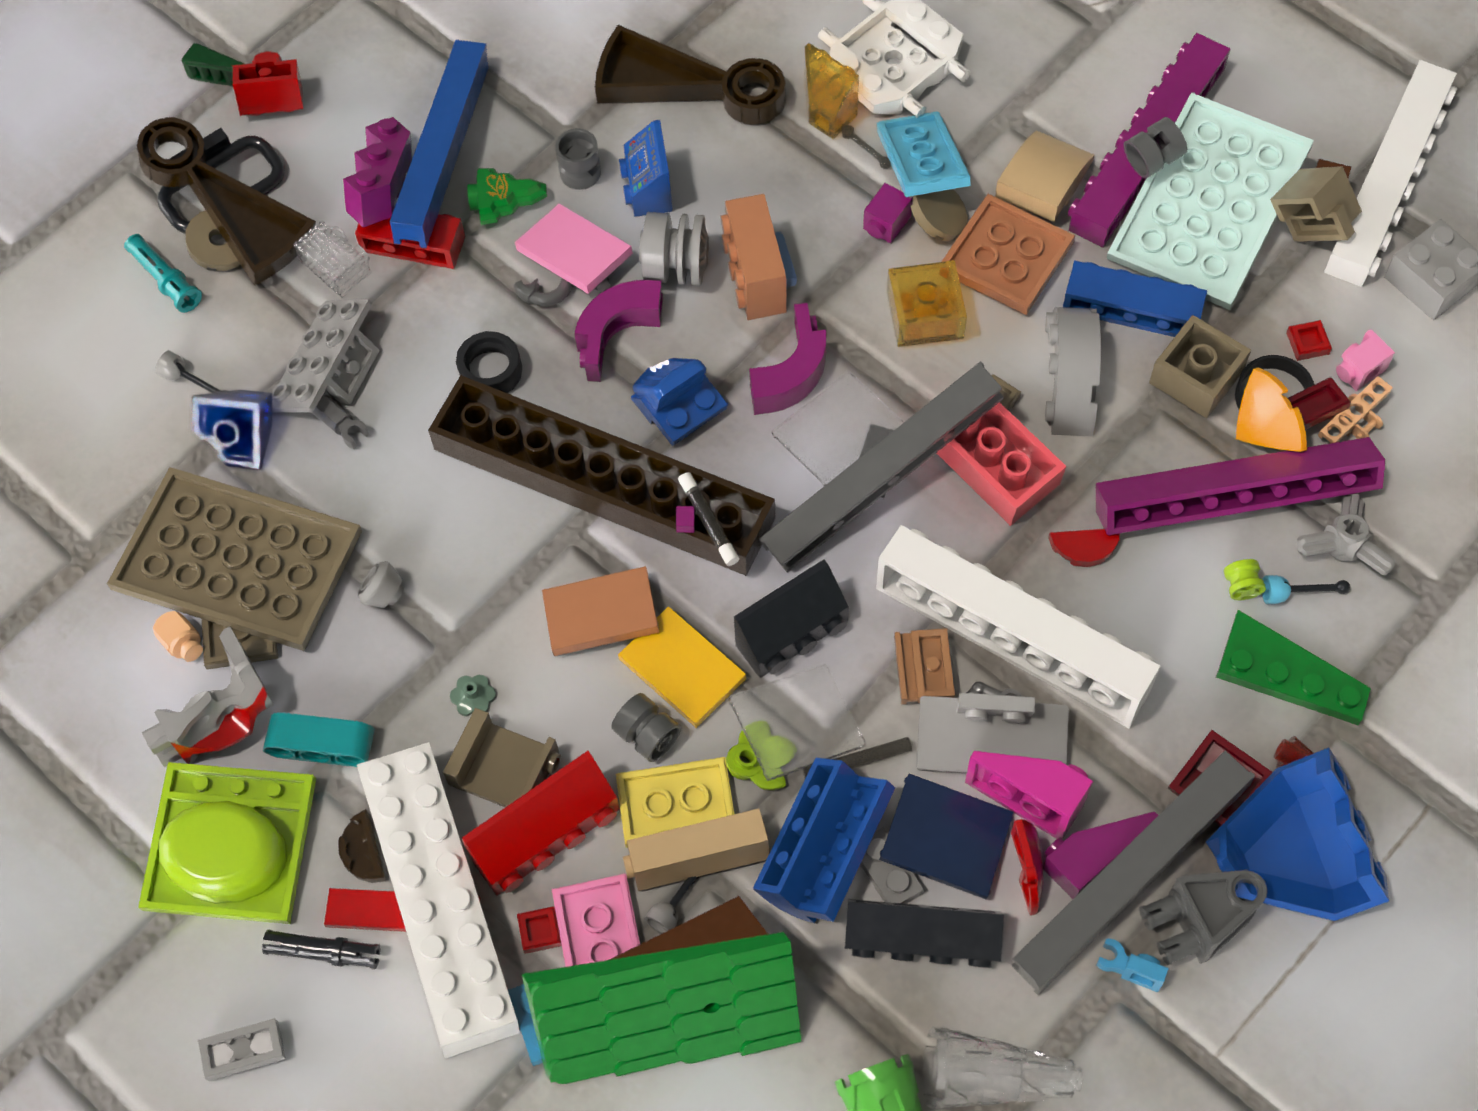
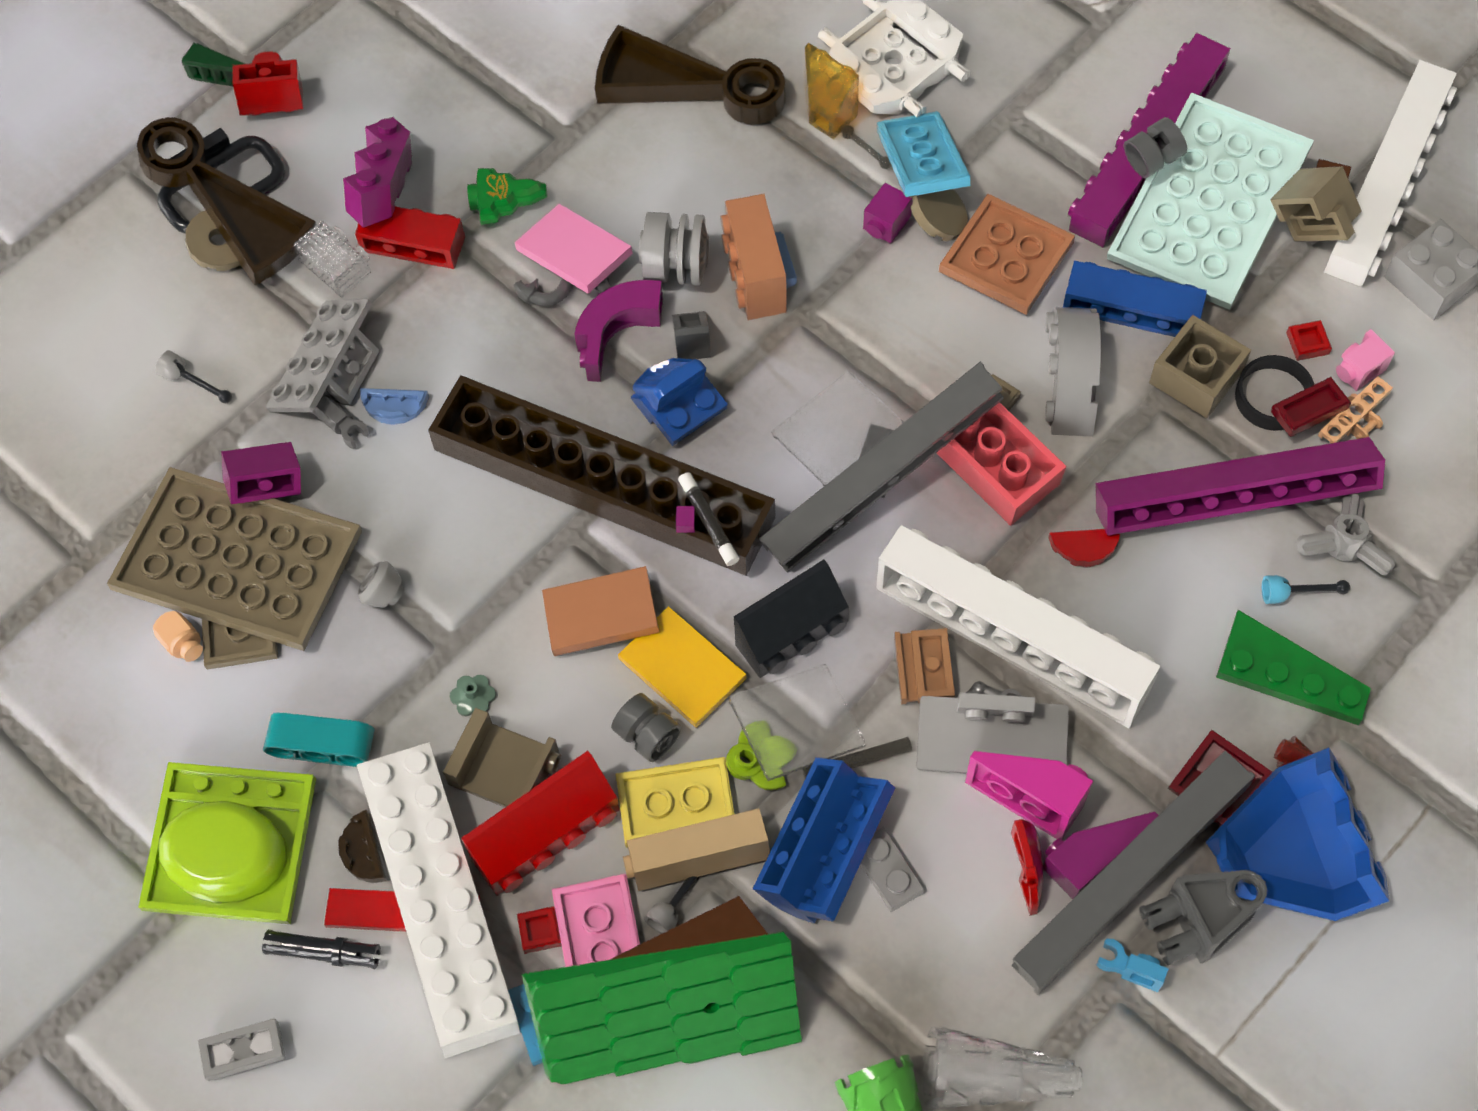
teal pin [124,234,202,313] -> none
light grey hips [142,626,274,767] -> none
clear blue slope [192,390,272,470] -> none
blue tile [390,40,489,248] -> none
black tyre [456,331,523,393] -> none
dark grey wheel [555,128,601,190] -> none
blue slope [619,120,673,217] -> none
magenta arch [749,303,826,415] -> none
black brick [845,899,1004,968] -> none
dark blue piece [879,773,1014,900] -> none
clear yellow brick [887,260,967,347] -> none
tan slope [995,130,1095,222] -> none
lime wheel [1223,559,1266,600] -> none
light orange brick [1236,367,1307,452] -> none
none -> magenta brick [221,442,301,505]
none -> medium blue tile [360,388,429,425]
none -> dark grey slope [672,311,711,359]

